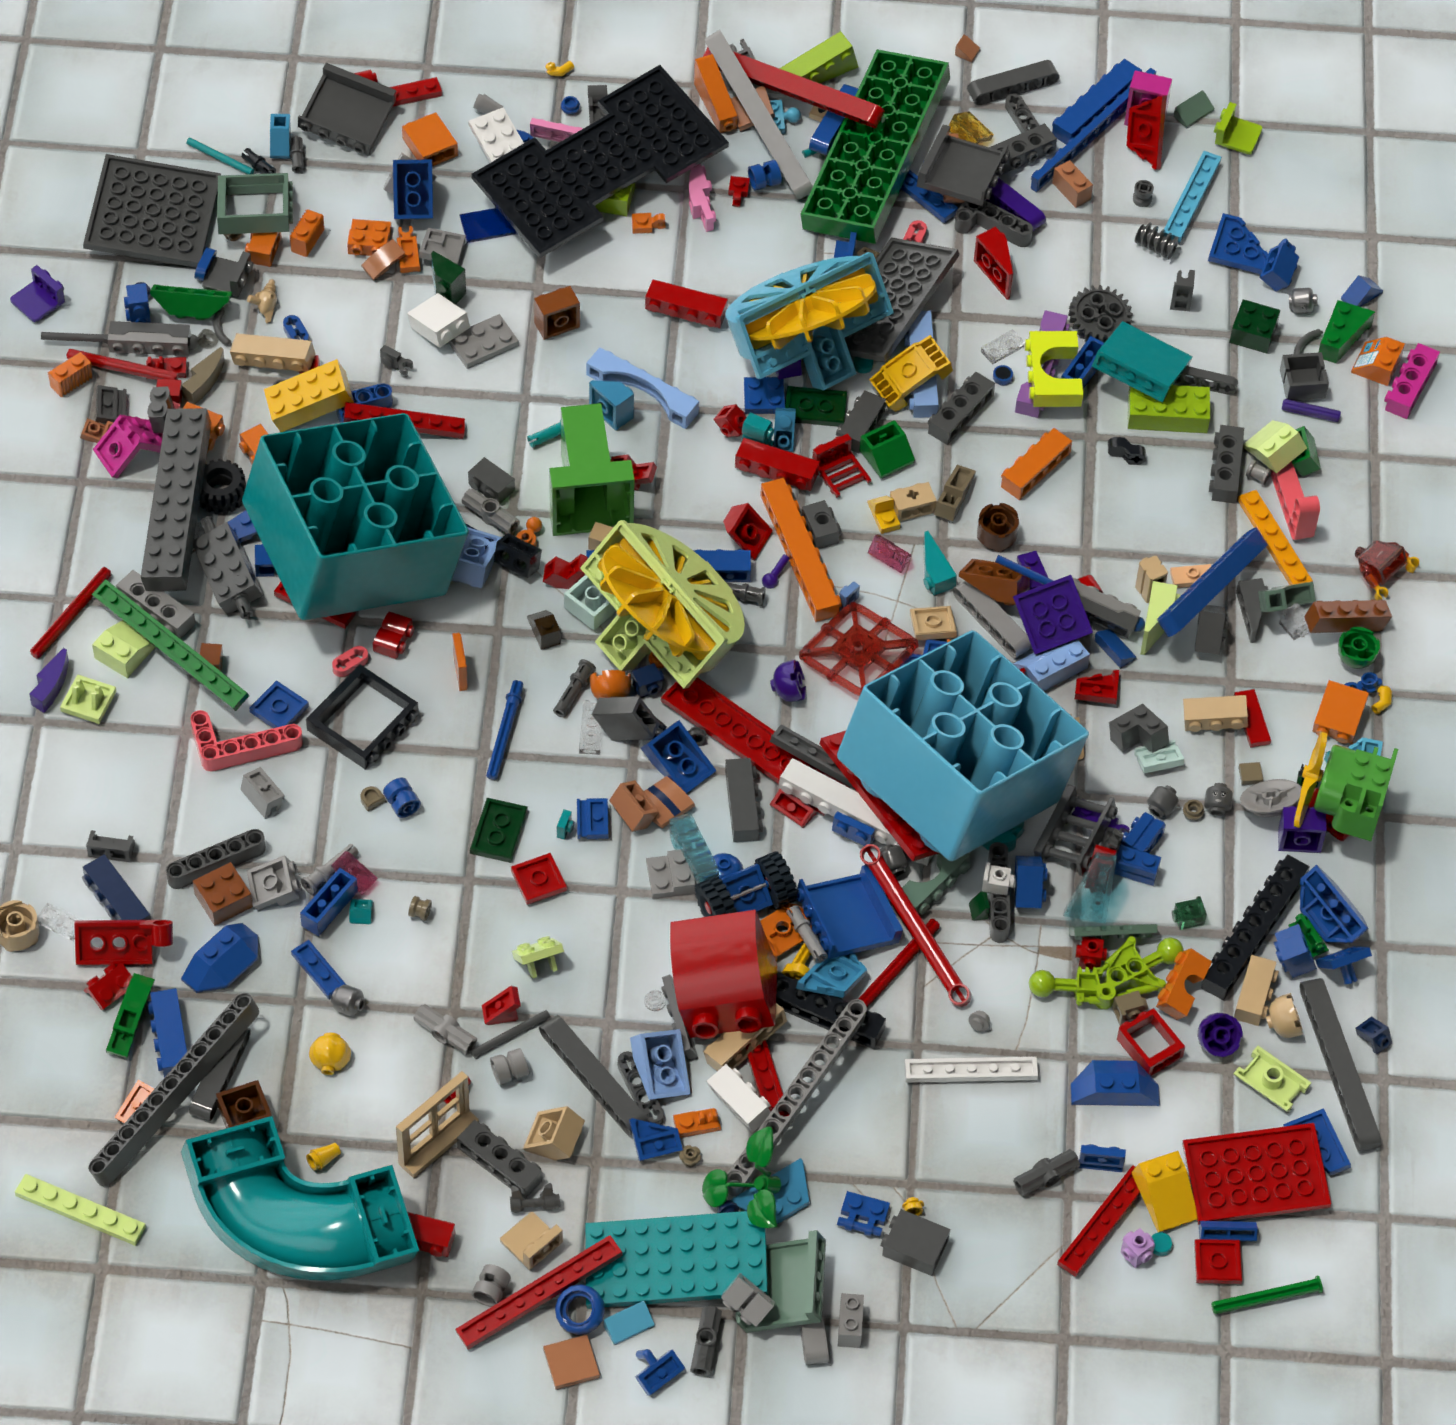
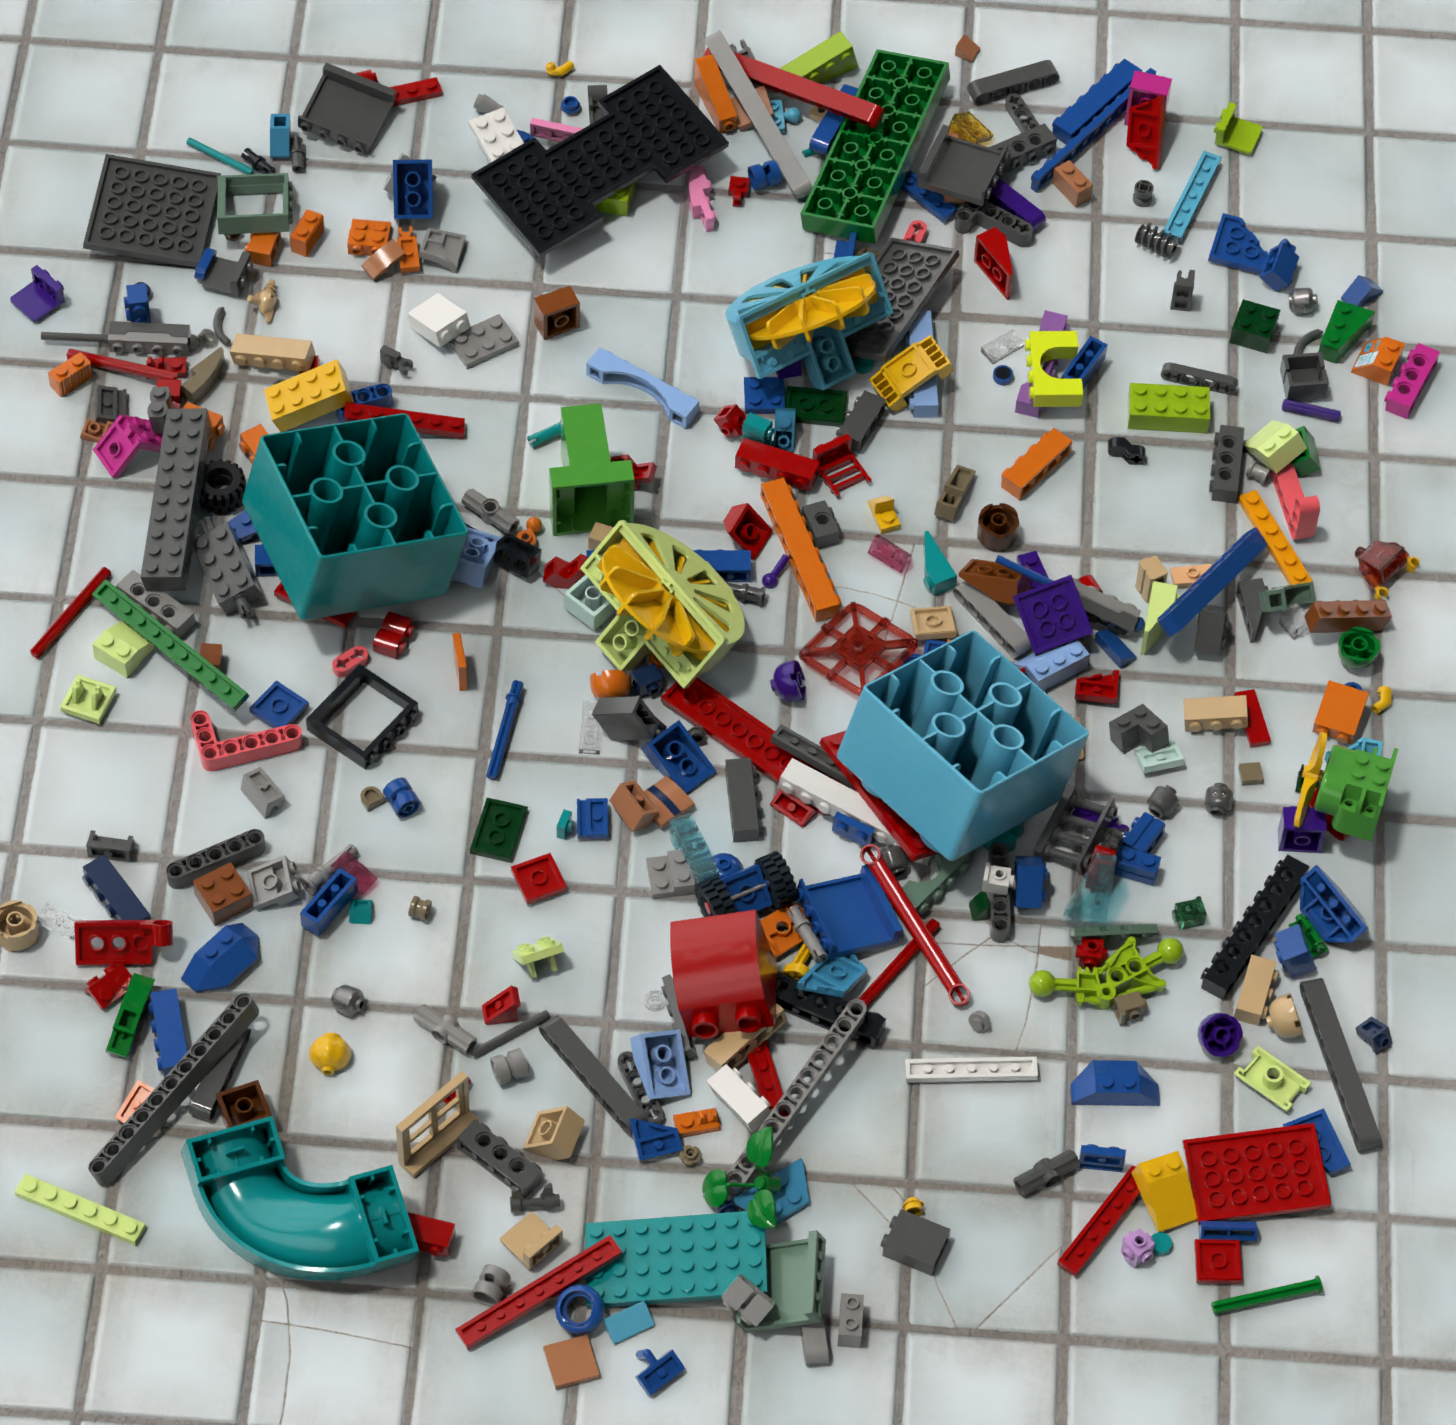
dark purple slope [29,647,69,713] -> none
green wedge [150,284,232,320] -> none
blue beam [283,315,309,341] -> none
blue tile [291,940,346,999] -> none
yellow cone [306,1142,341,1170] -> none
orange brick [402,112,458,166] -> none
dark green slope [431,251,466,305] -> none
clear blue piece [459,208,516,243] -> none
dark grey brick [468,457,515,505] -> none
dark brown slope [527,610,561,650] -> none
dark grey pin [553,659,596,717] -> none
dark azure slope [589,380,634,431] -> none
orange plate [632,213,666,234] -> none
red brick [645,279,728,328] -> none
dark grey piece [690,1306,722,1377] -> none
blue plate [837,1191,890,1237] -> none
medium blue plate [839,581,860,609] -> none
green slope [860,420,915,478] -> none
tan brick [890,482,937,522] -> none
dark grey brick [928,372,995,445] -> none
dark grey gear [1068,285,1133,341] -> none
teal panel [1092,321,1193,402] -> none
red window [1117,1008,1185,1076] -> none
orange arch [1156,948,1212,1020] -> none
sand green slope [1173,90,1215,128] -> none
dark tan plate [1183,800,1204,820] -> none
light grey piece [1240,779,1301,817] -> none
blue tile [1315,946,1372,984] -> none
blue plate [1357,672,1382,693] -> none

